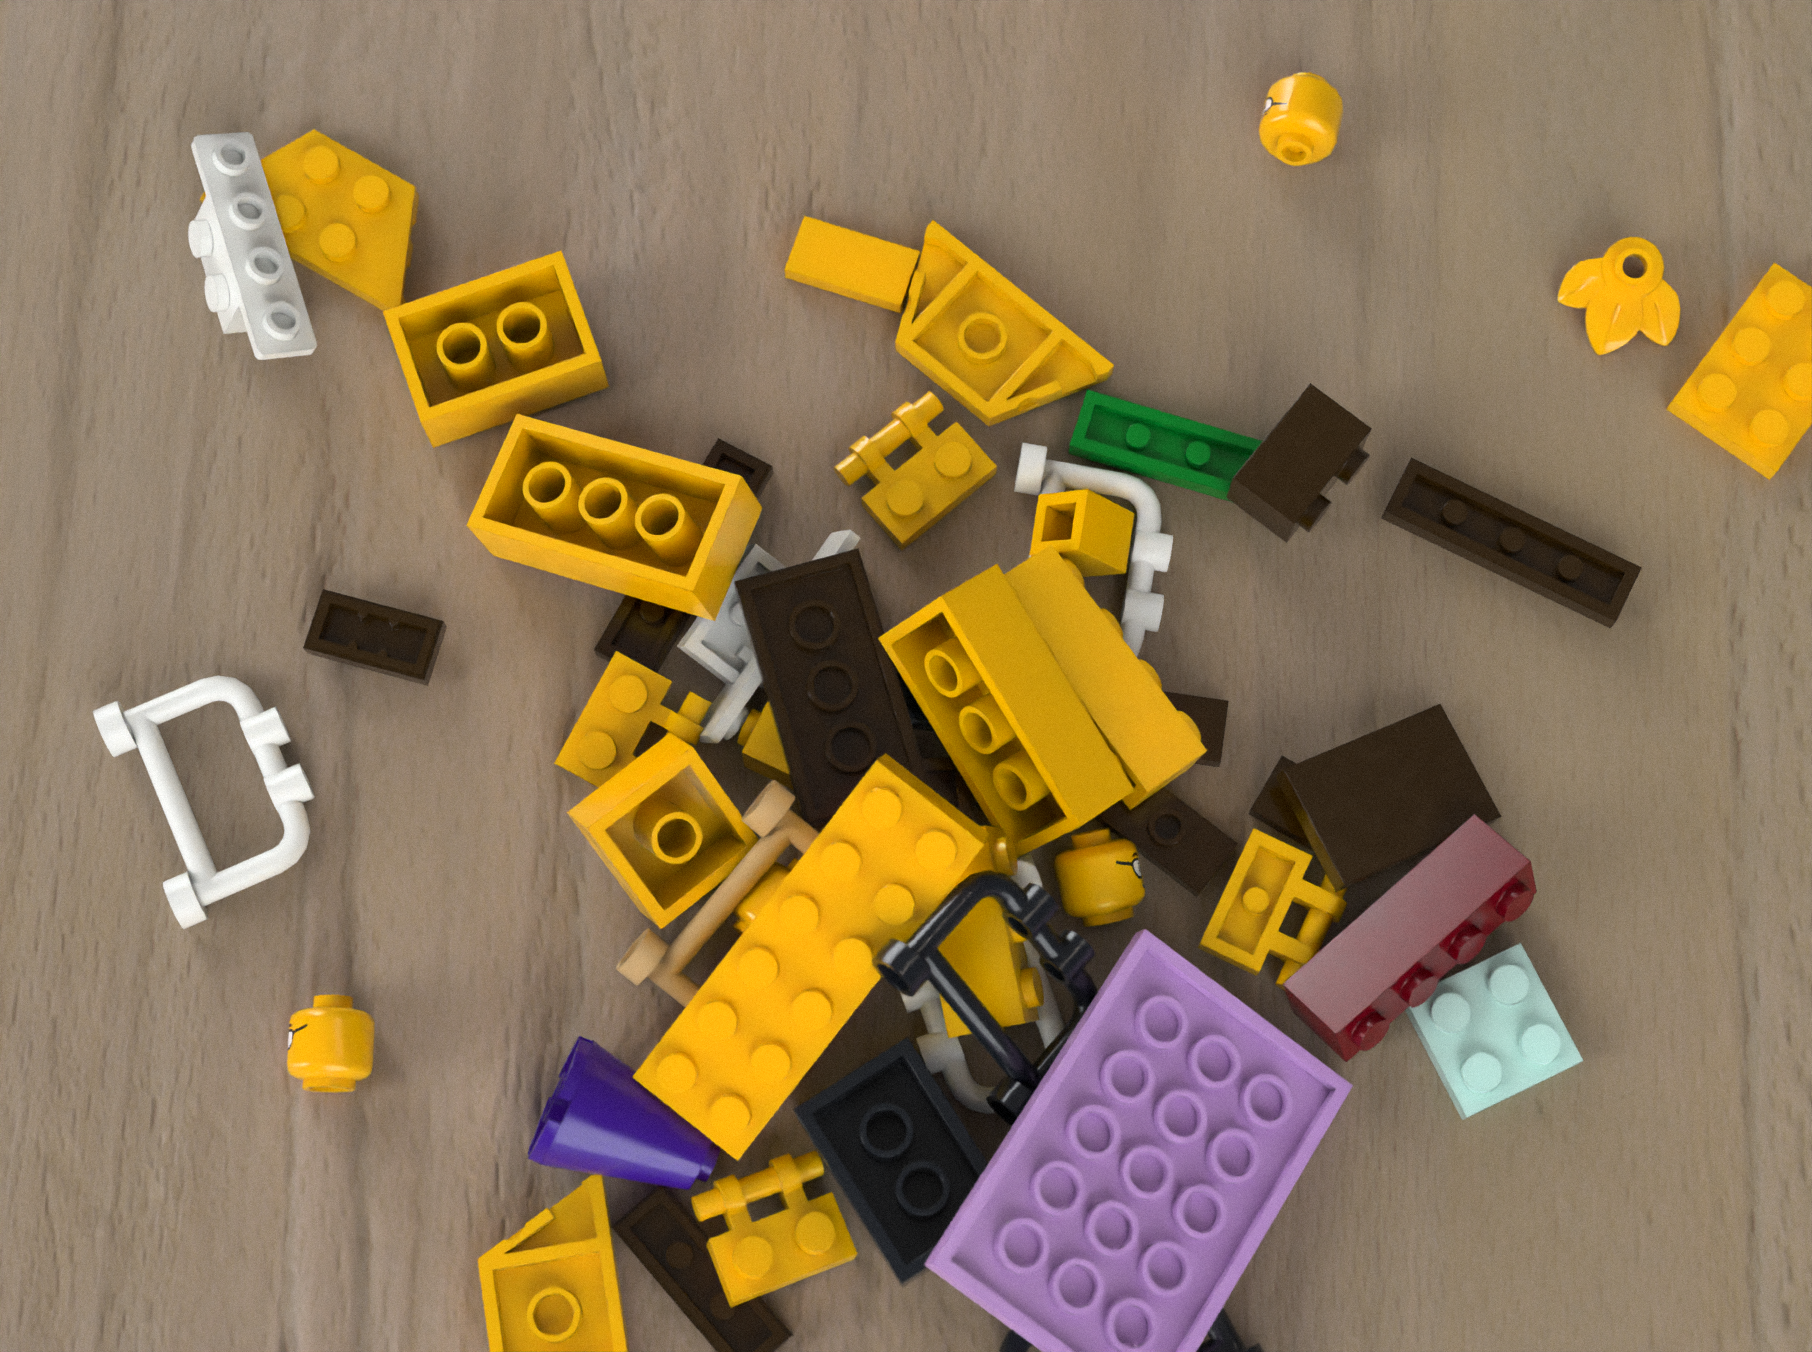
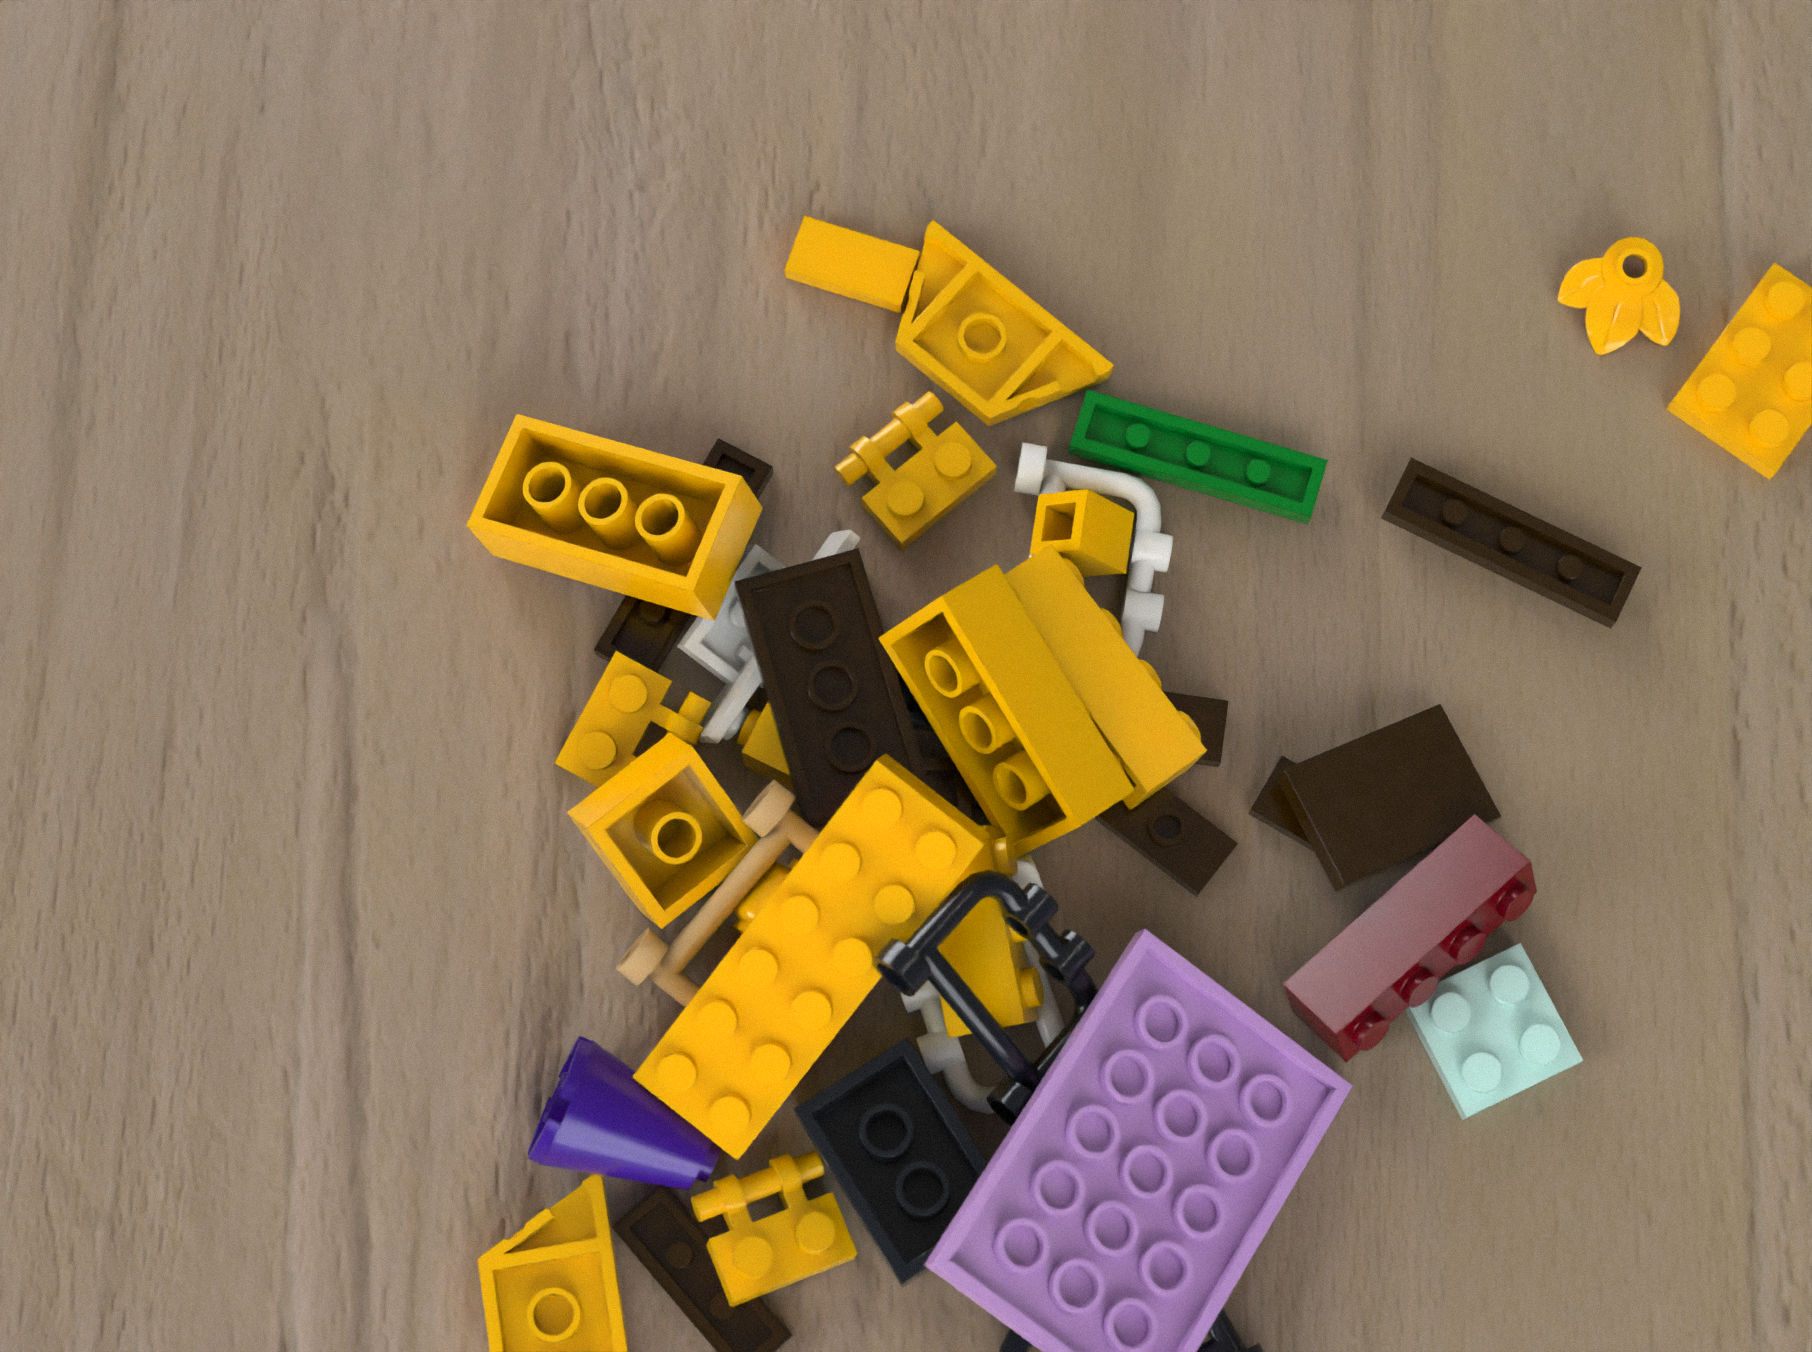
white bar [93,675,315,929] -> none
white bracket [188,132,317,360] -> none
yellow wing [200,129,419,311] -> none
yellow head [287,995,375,1093] -> none
dark brown plate [303,589,447,686] -> none
yellow brick [382,250,609,448] -> none
yellow head [1054,828,1146,927] -> none
yellow plate [1197,828,1348,991] -> none
dark brown brick [1226,383,1372,543] -> none
yellow head [1259,72,1343,166] -> none

